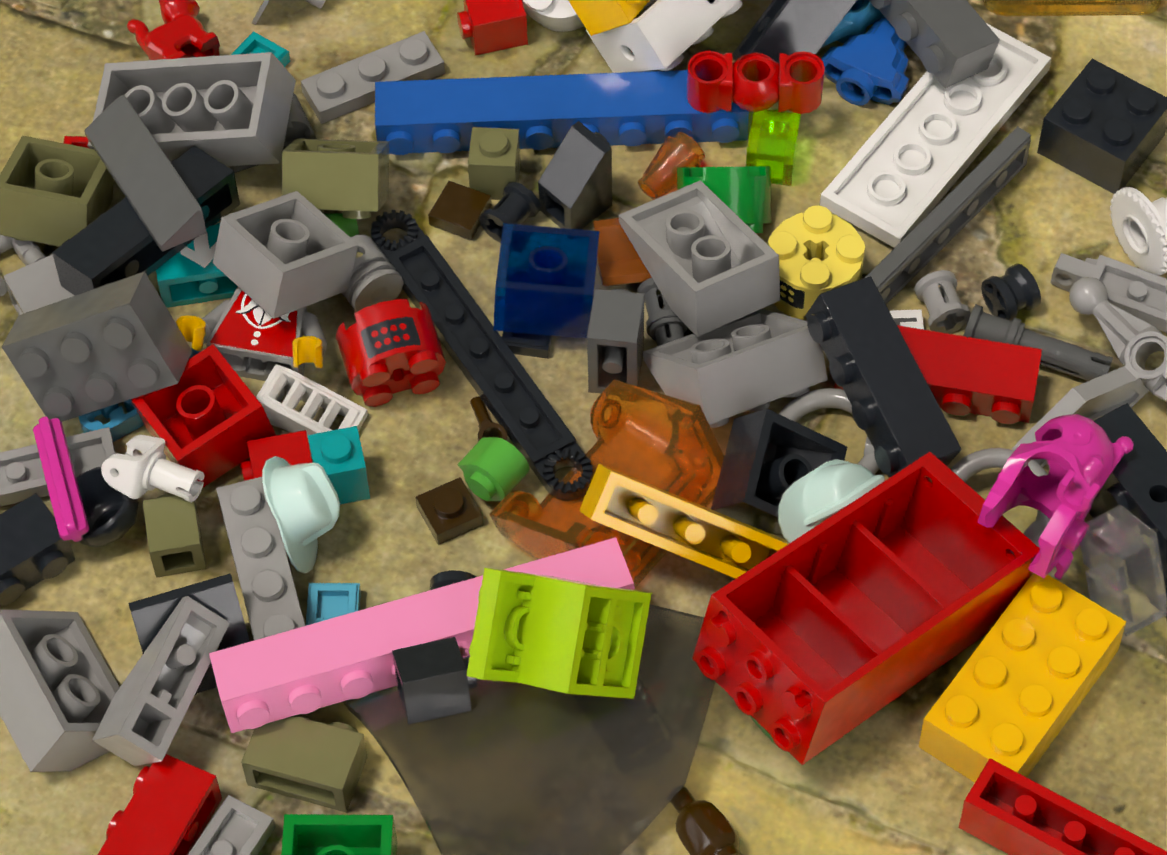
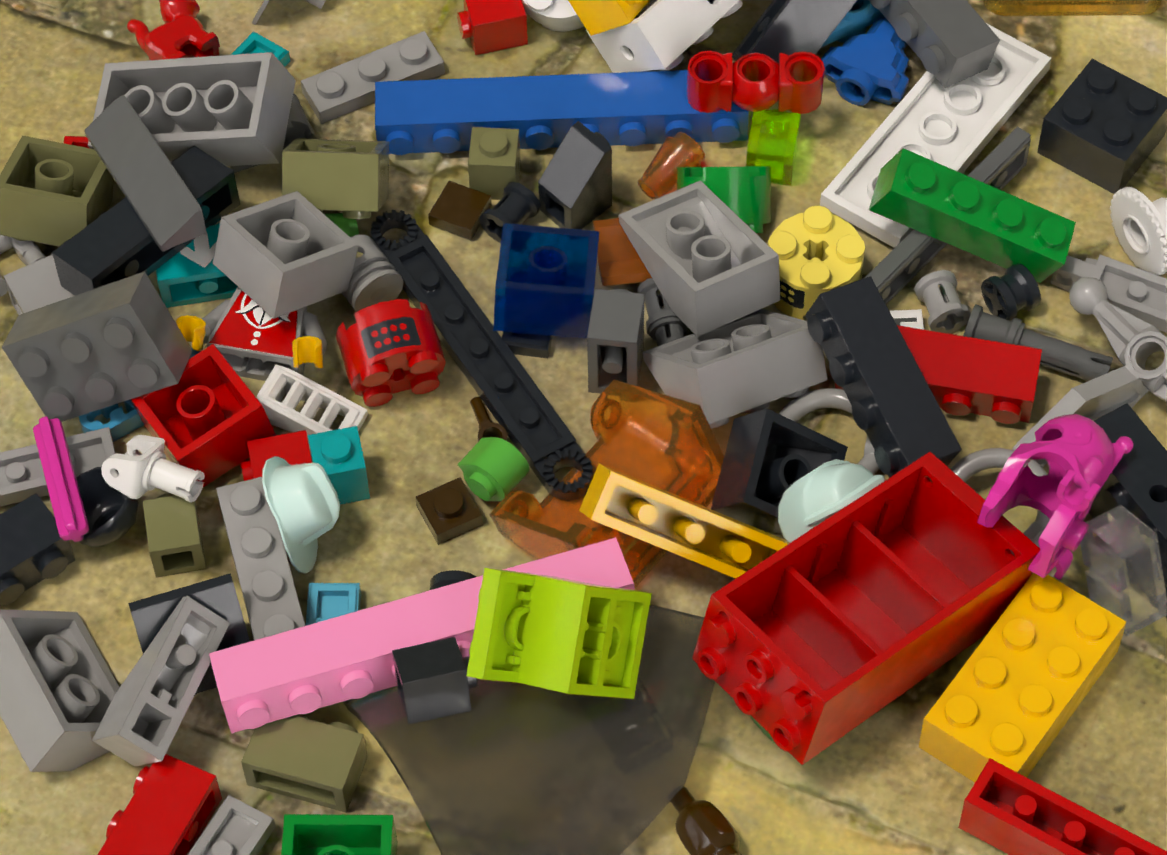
none -> green brick [869,148,1076,283]

